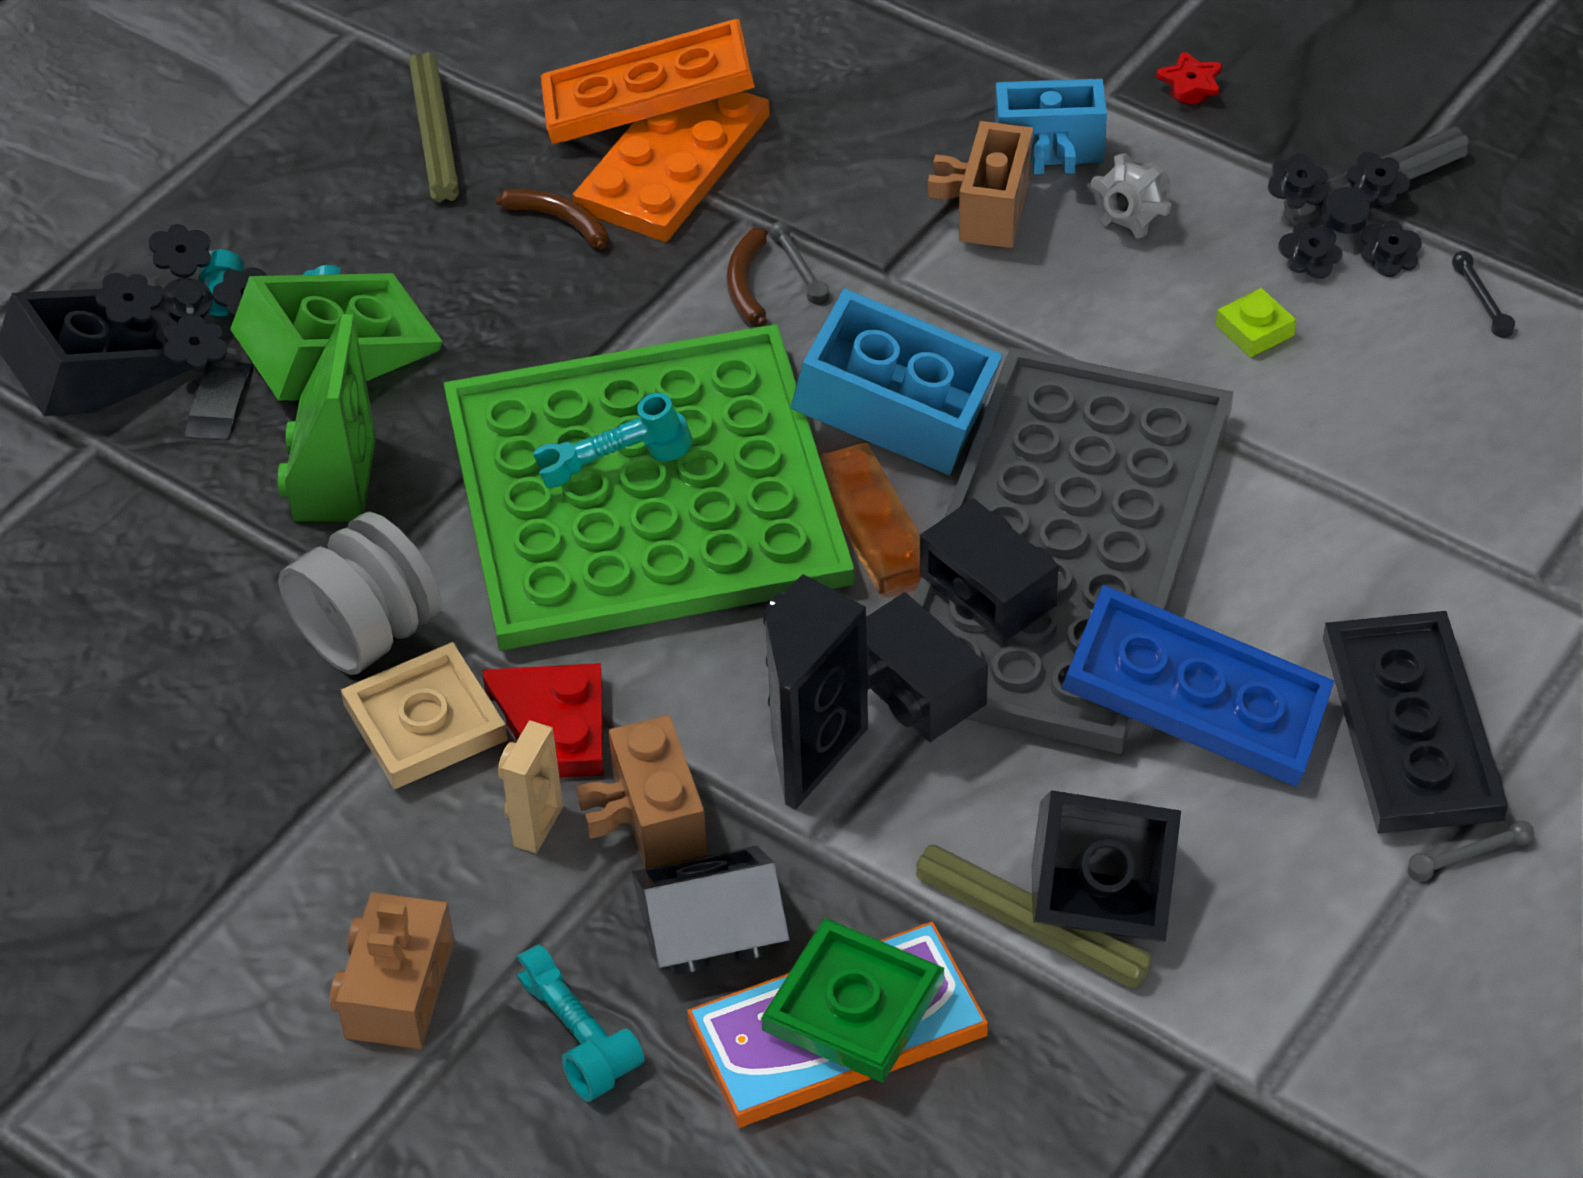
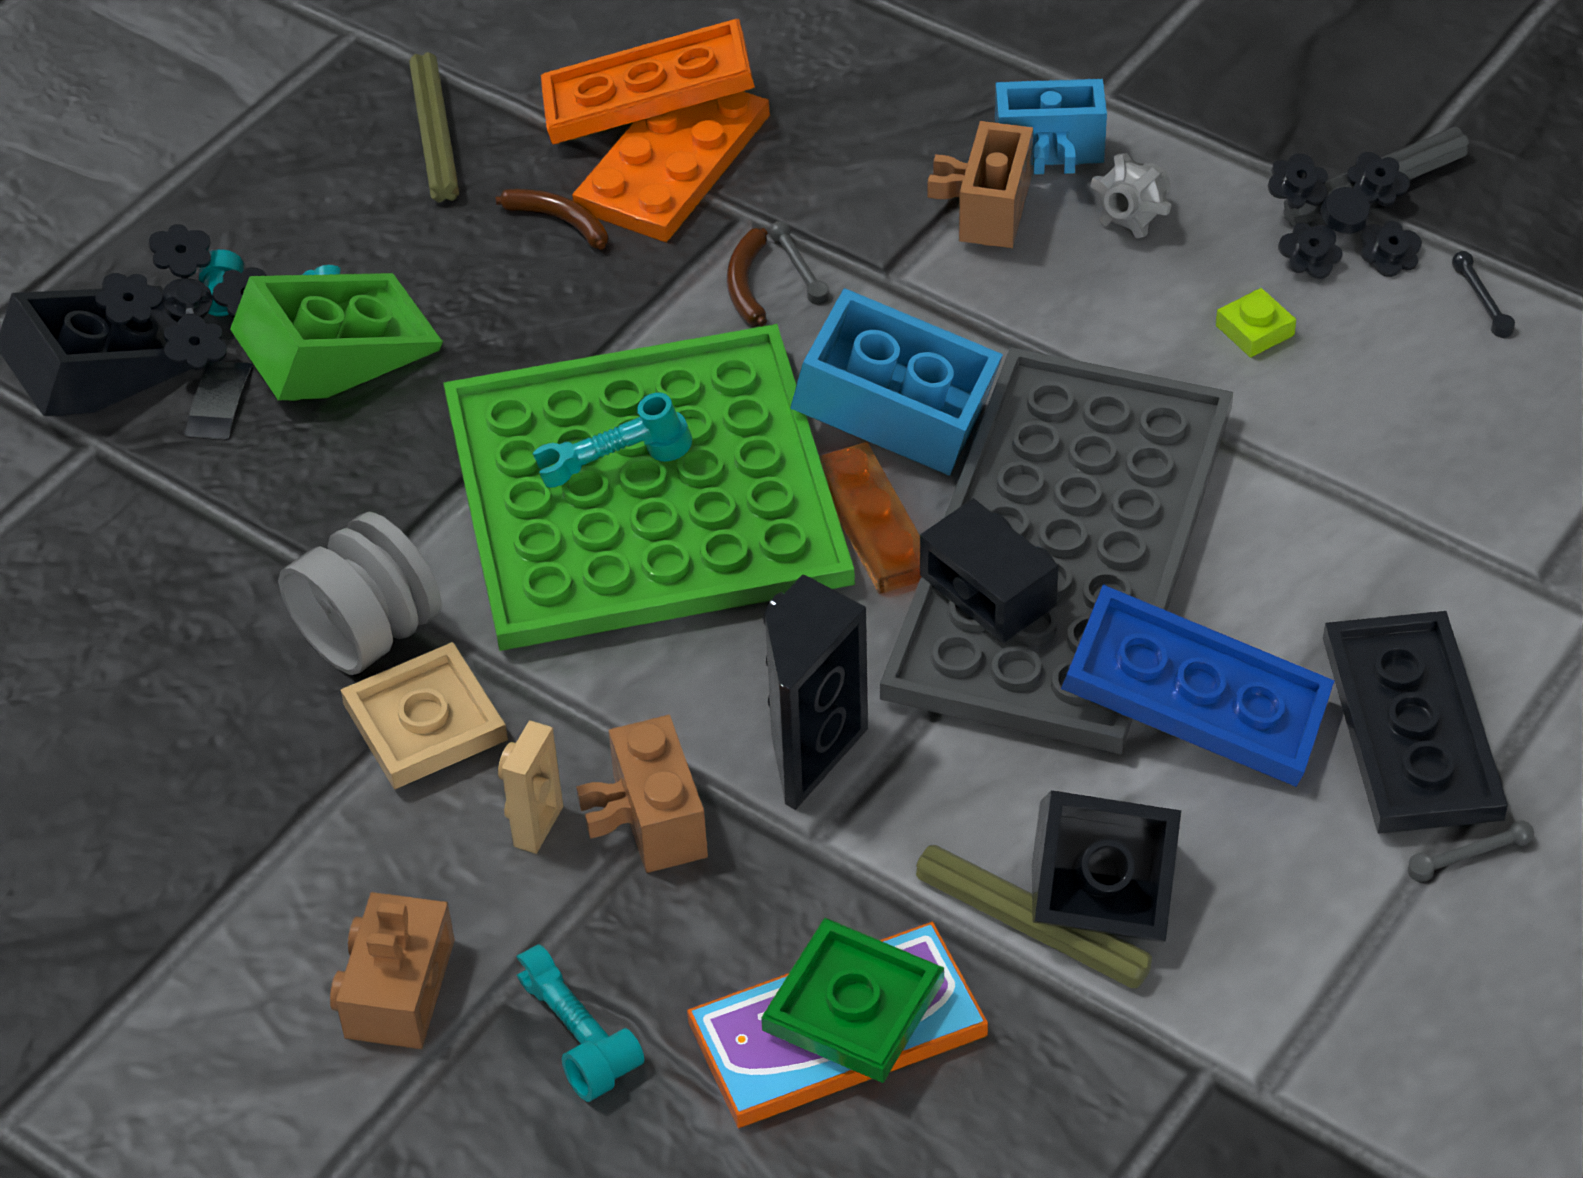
bright green slope [278,314,376,522] -> none
red wing [483,663,604,778] -> none
slope [631,845,789,974] -> none
black brick [866,592,988,743] -> none
red plate [1156,52,1222,104] -> none

